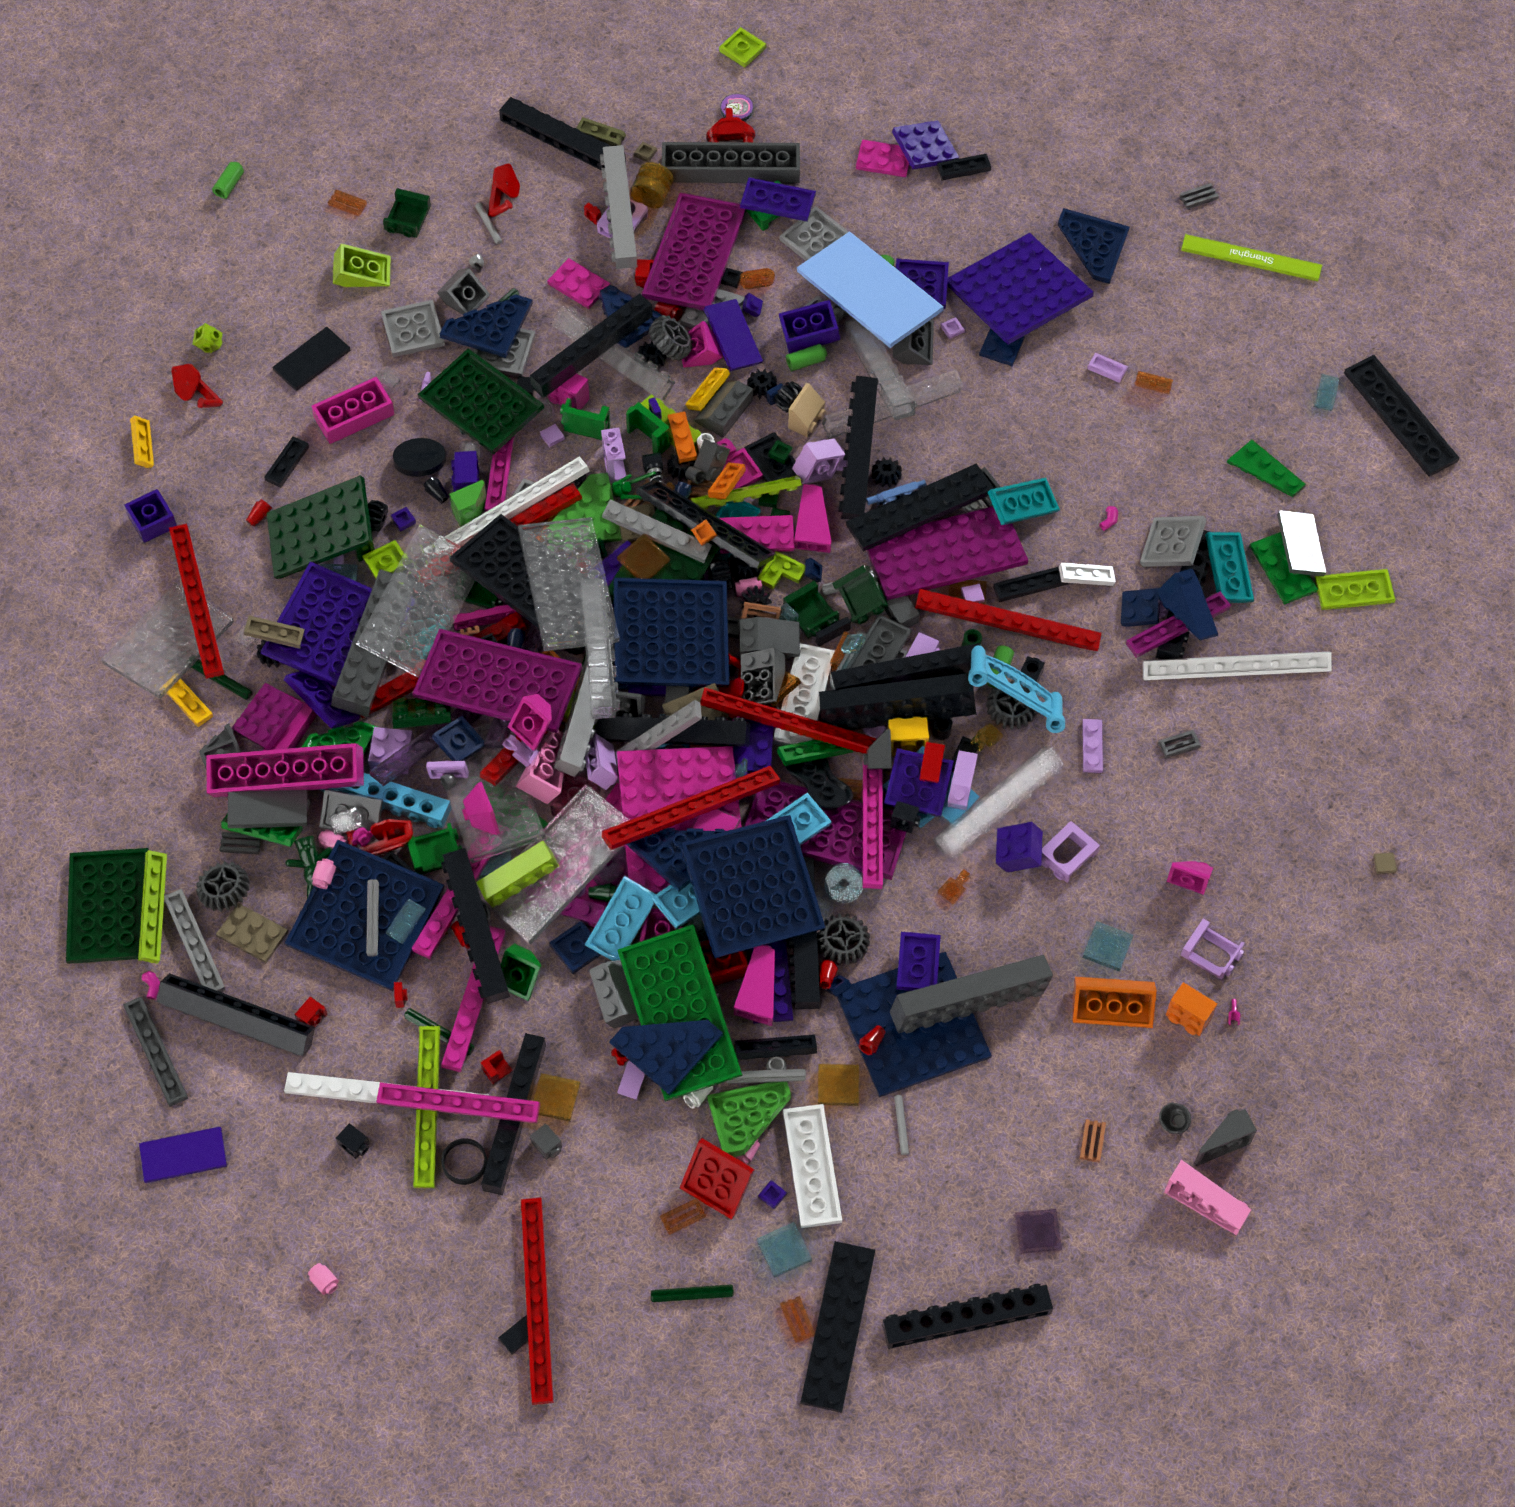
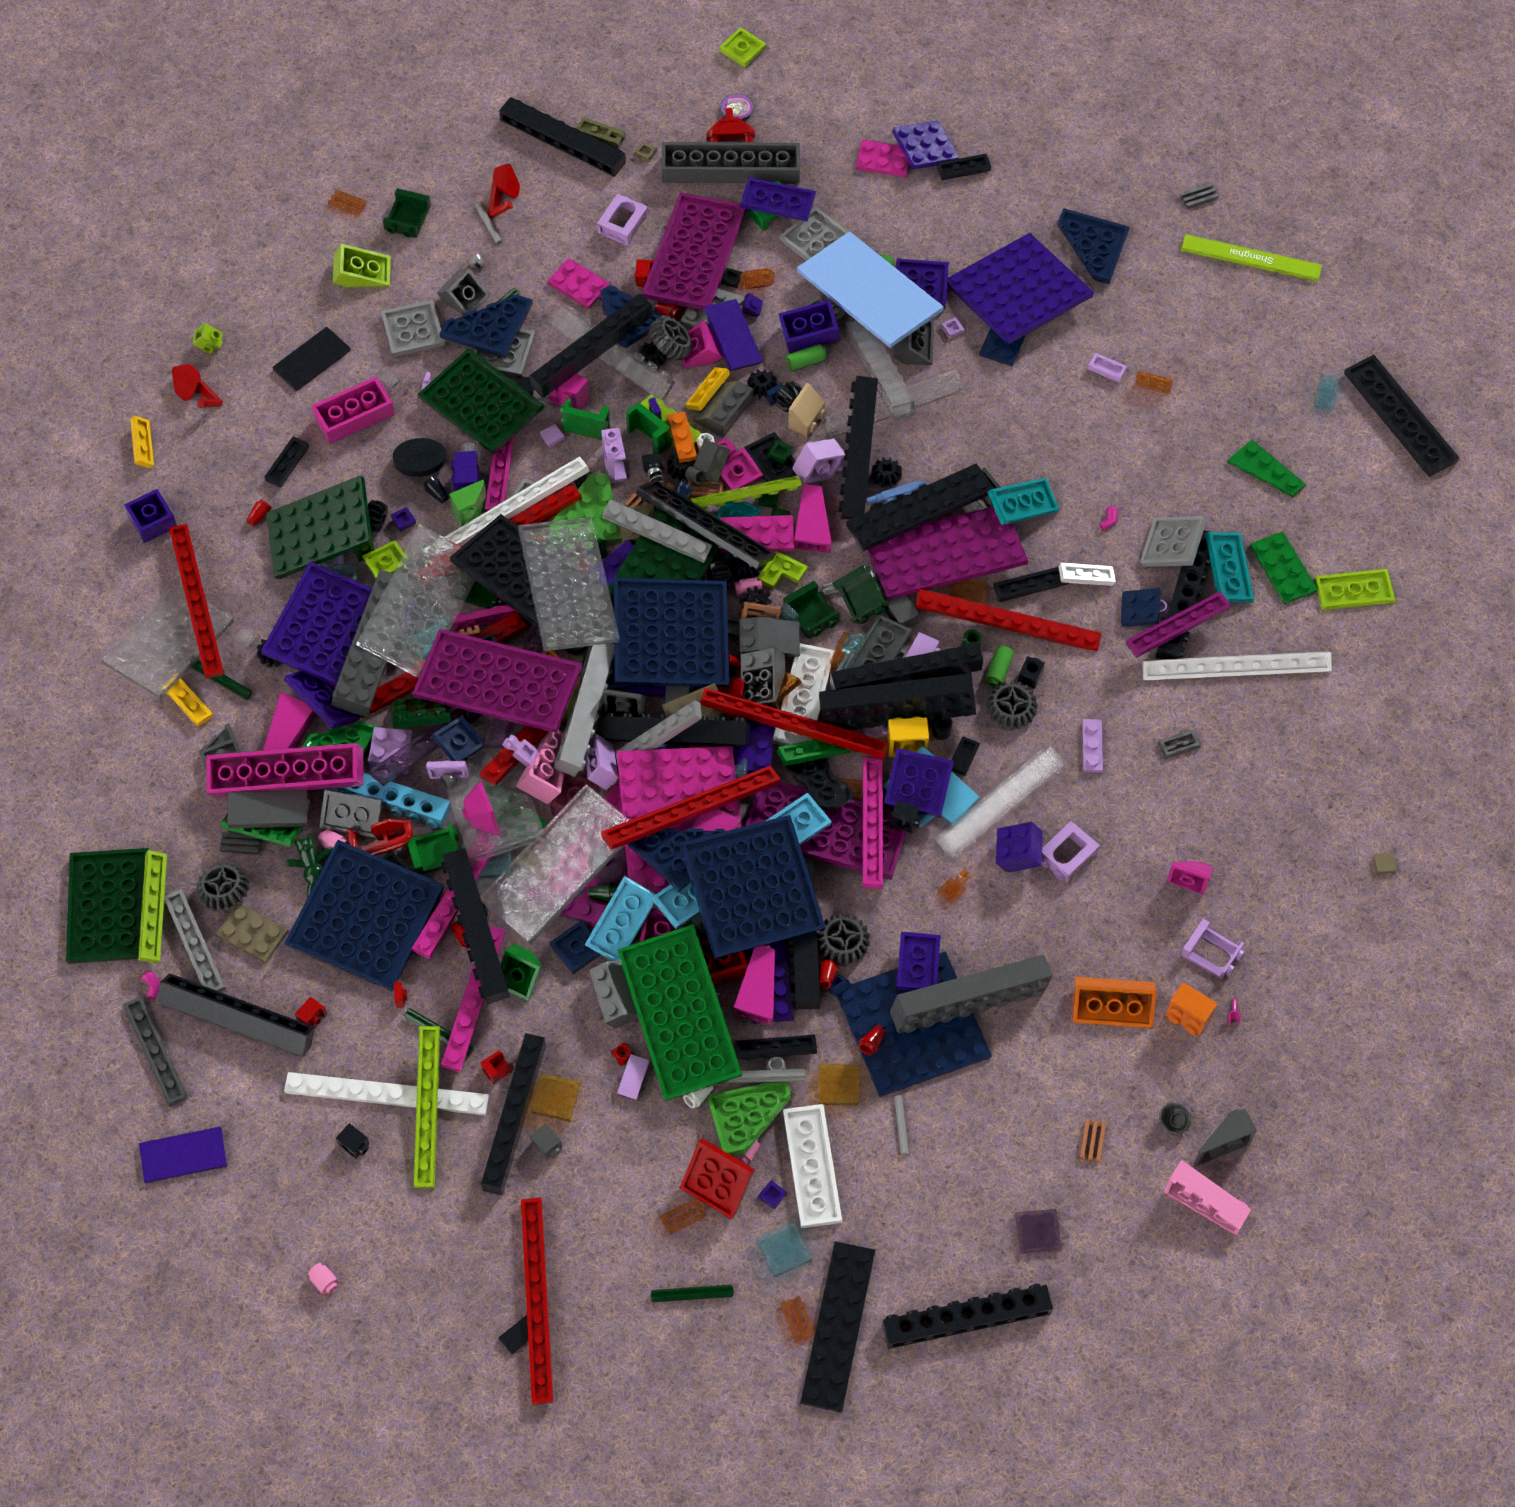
bright green brick [212,162,244,199] -> none
magenta plate [231,683,304,750] -> none
dark tan plate [244,616,305,649] -> none
bright pink brick [312,858,336,889] -> none
clear brick [329,807,362,835] -> none
dark pink plate [352,827,373,847] -> none
light grey axle [366,880,379,957] -> none
dark pink plate [376,1082,540,1124] -> none
clear light blue slope [386,899,426,944] -> none
black tyre [441,1138,487,1185] -> none
lime brick [476,841,559,908] -> none
dark blue cone [507,628,526,649] -> none
dark pink slope [508,694,552,751] -> none
clear brick [580,579,620,719] -> none
red plate [584,202,601,225] -> none
light grey brick [600,145,637,269] -> none
dark blue plate [609,1020,724,1096] -> none
green plant [612,471,656,500] -> none
clear orange tile [617,534,670,579] -> none
clear yellow wheel [630,162,674,209] -> none
orange tile [691,520,718,546] -> none
orange plate [708,463,746,500] -> none
dark blue tile [805,558,822,582] -> none
black tile [815,617,851,647] -> none
clear light blue plate [824,863,863,903] -> none
dark grey slope [863,729,892,769] -> none
red tile [919,742,945,784] -> none
lavender slope [948,750,978,811] -> none
lavender tile [961,584,985,603] -> none
medium azure piece [968,645,1065,733] -> none
clear yellow plate [970,723,1004,751] -> none
clear light blue plate [1082,921,1134,972] -> none
dark blue wedge [1157,568,1218,641] -> none
tile [1277,511,1326,577] -> none

